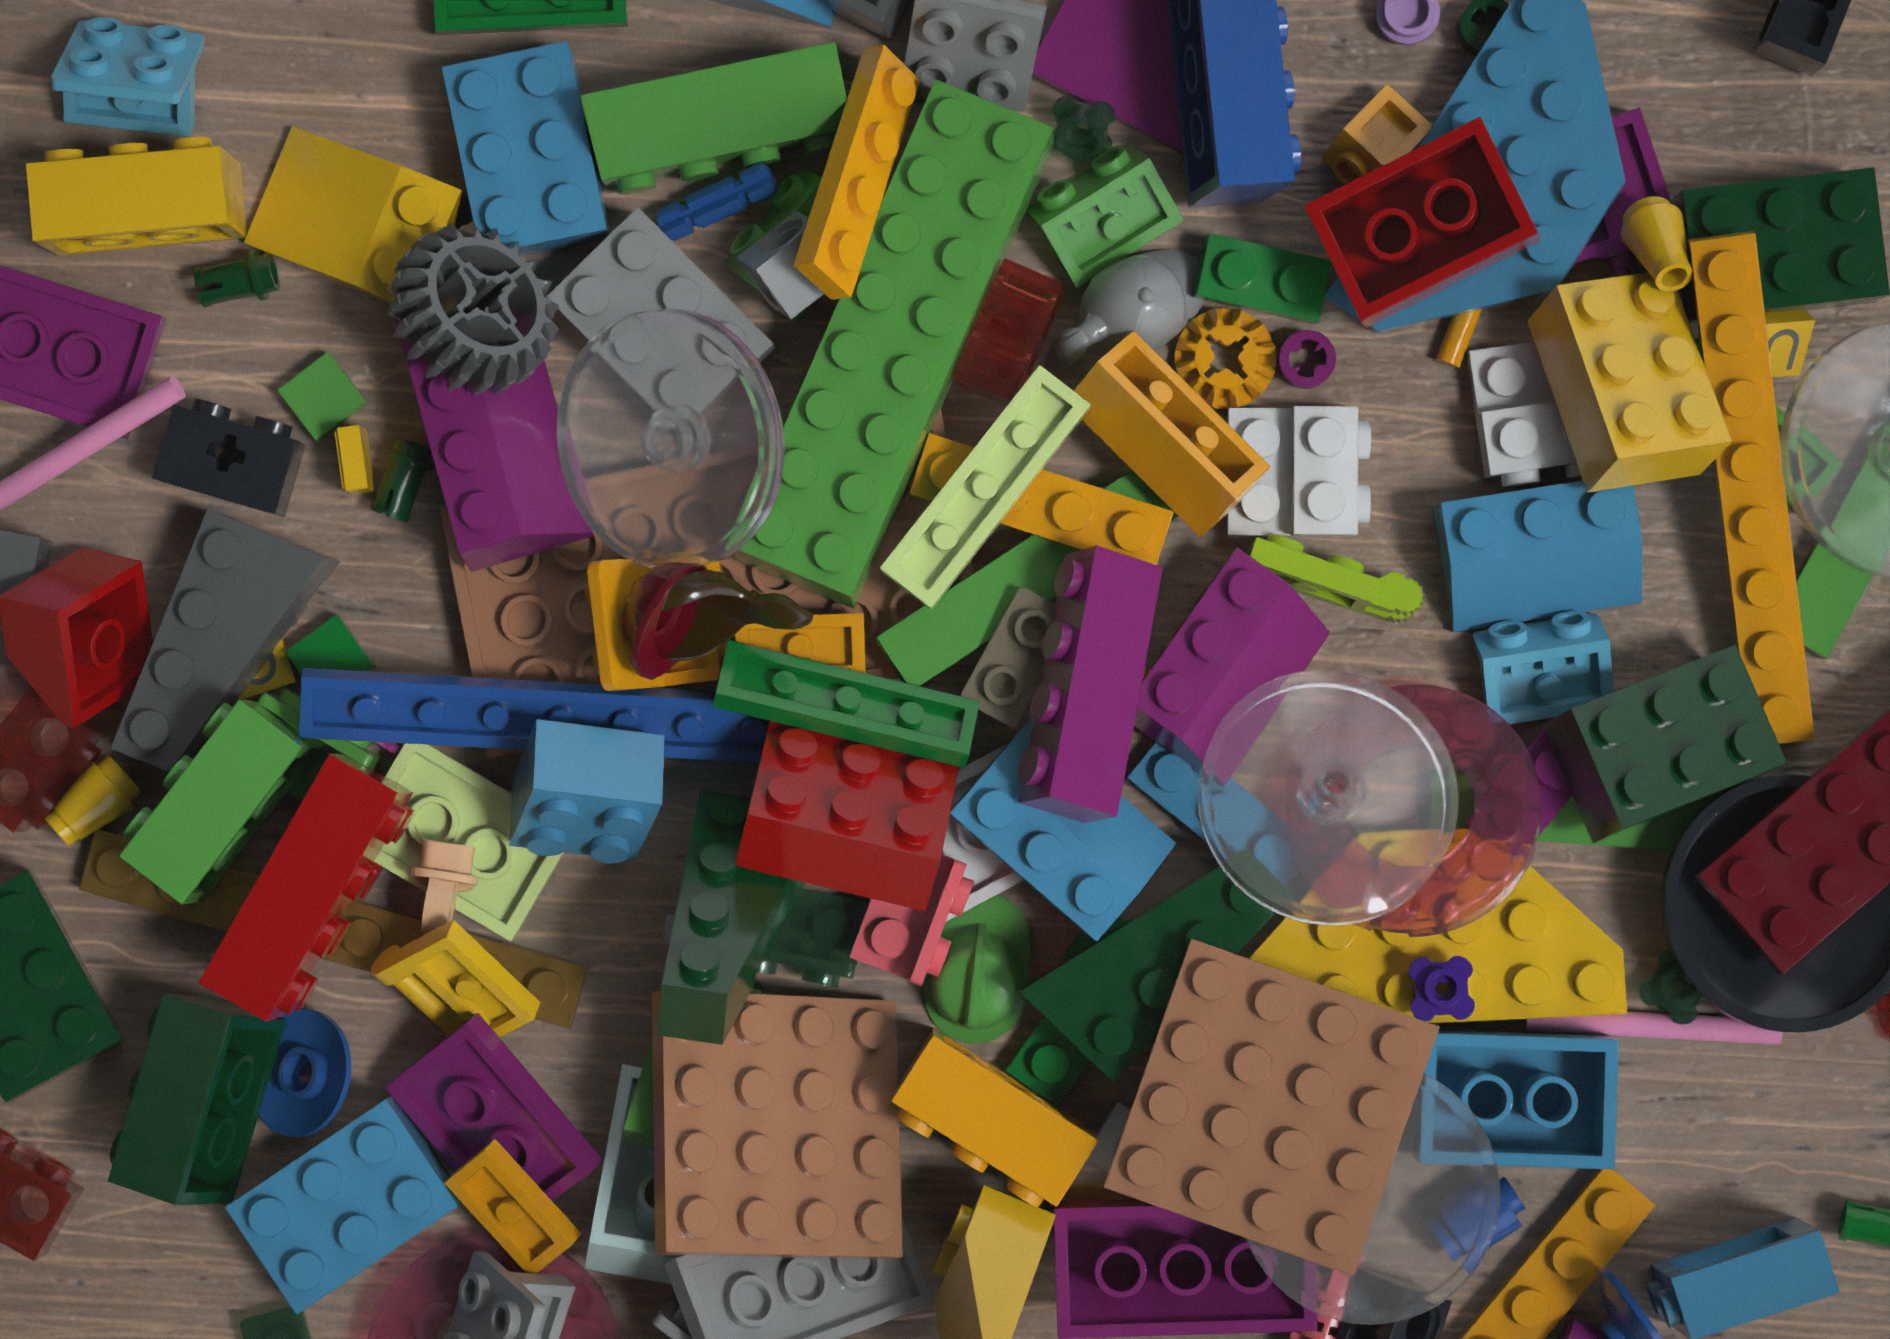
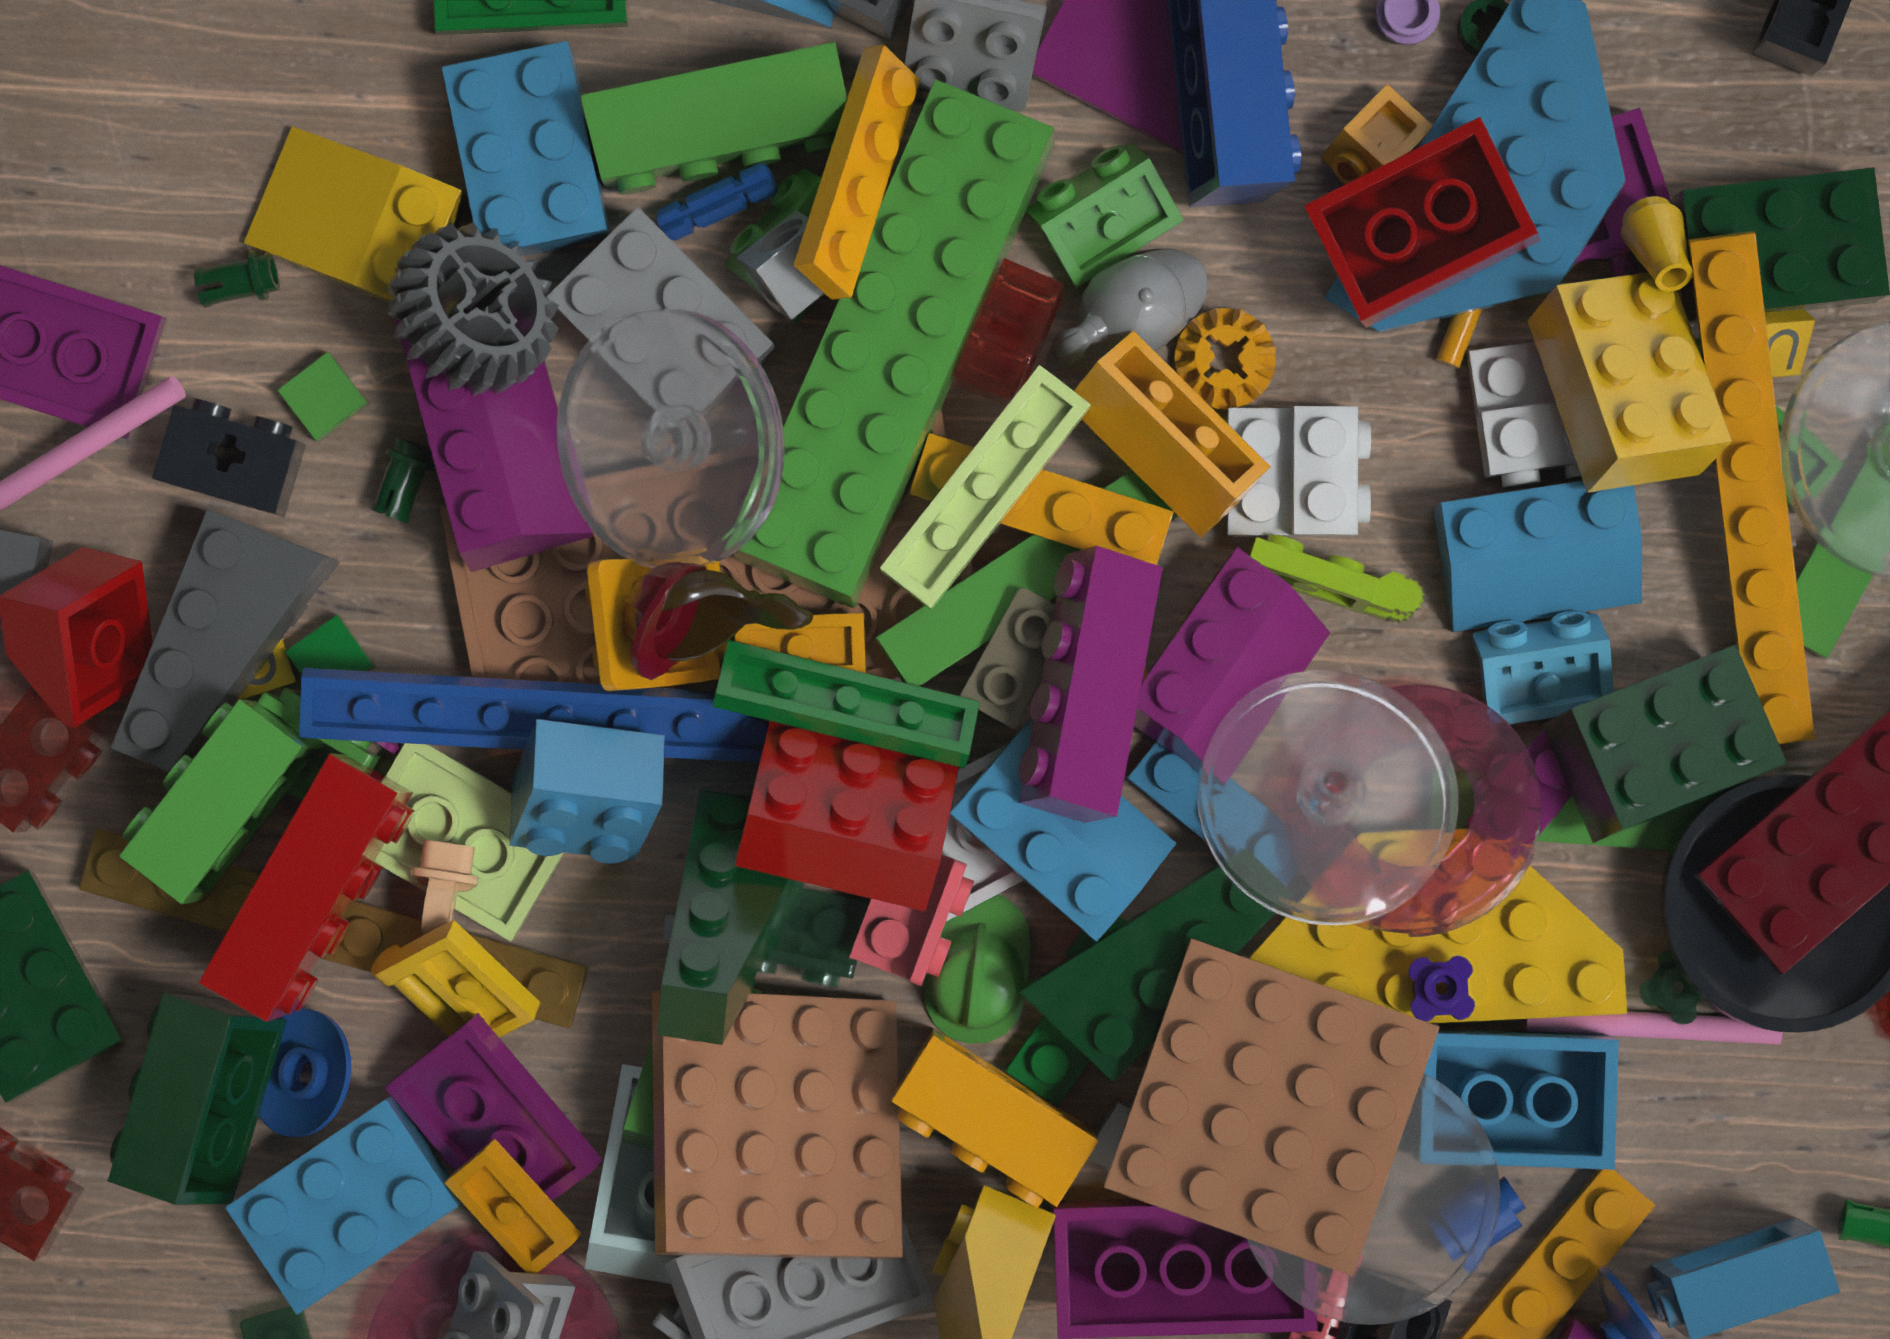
yellow brick [26,137,247,256] -> none
yellow cone [44,755,142,847] -> none
medium azure bracket [51,17,204,137] -> none
yellow tile [335,425,376,495] -> none
clear green plate [1052,96,1115,160] -> none
green plate [1192,233,1332,324] -> none
magenta bush [1277,330,1336,390] -> none

